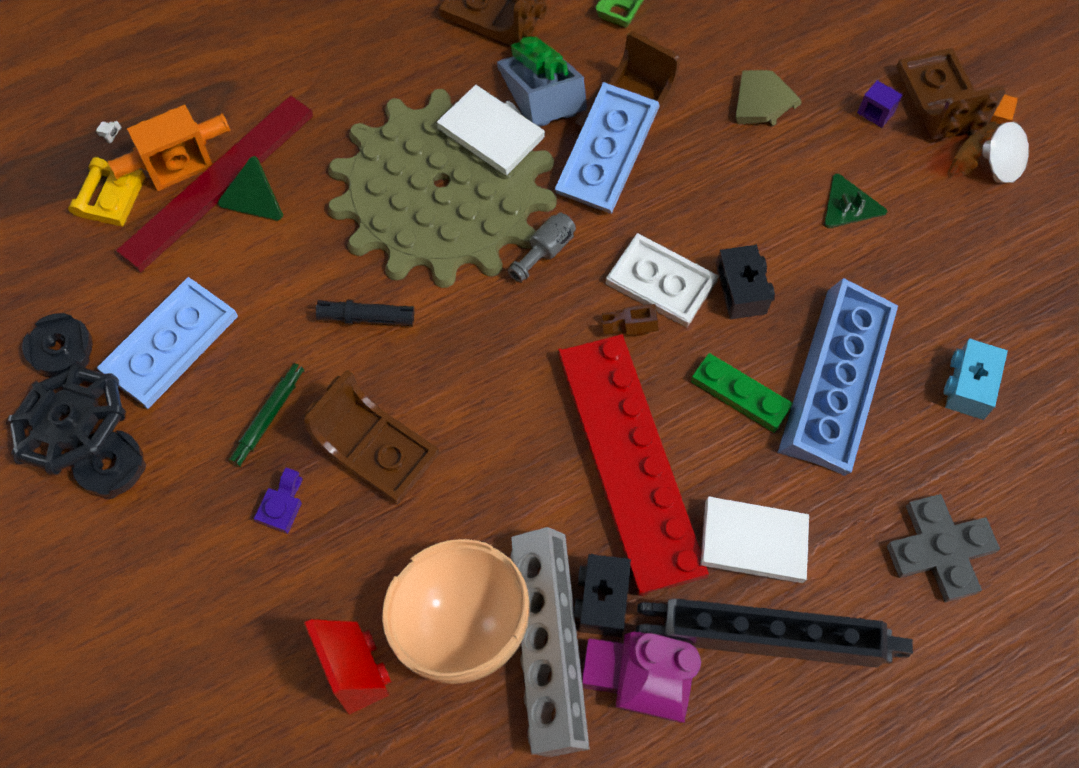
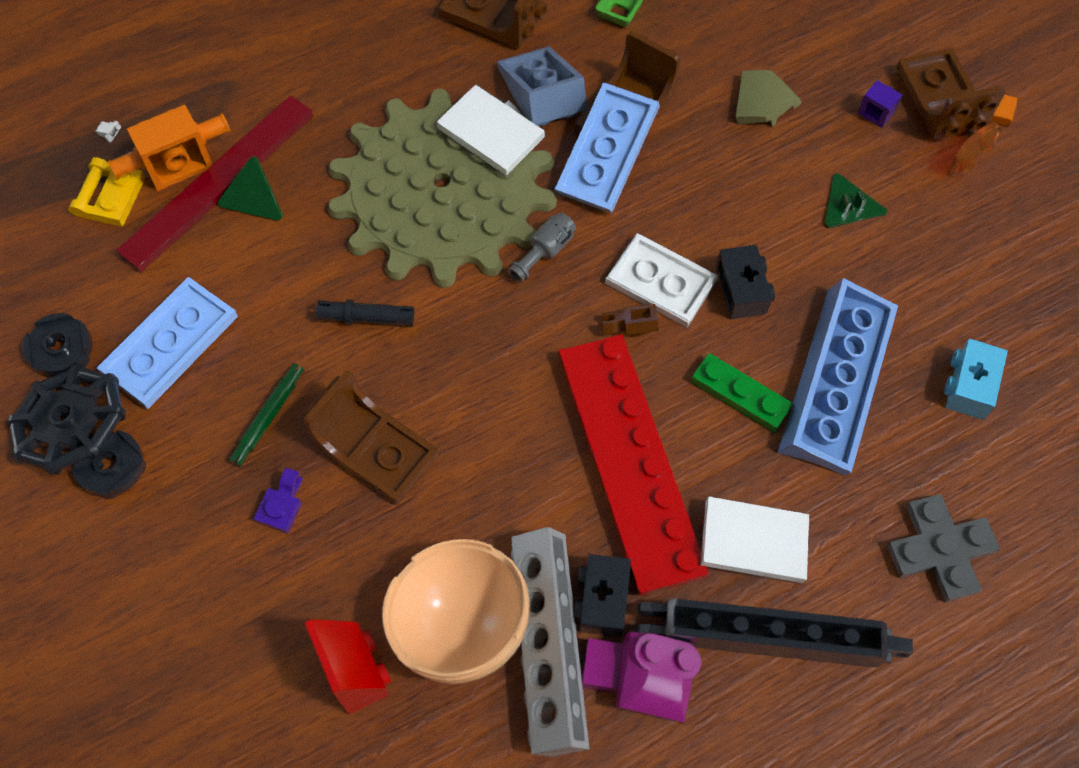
green plate [511,36,568,80] -> none
white dish [983,122,1029,183] -> none

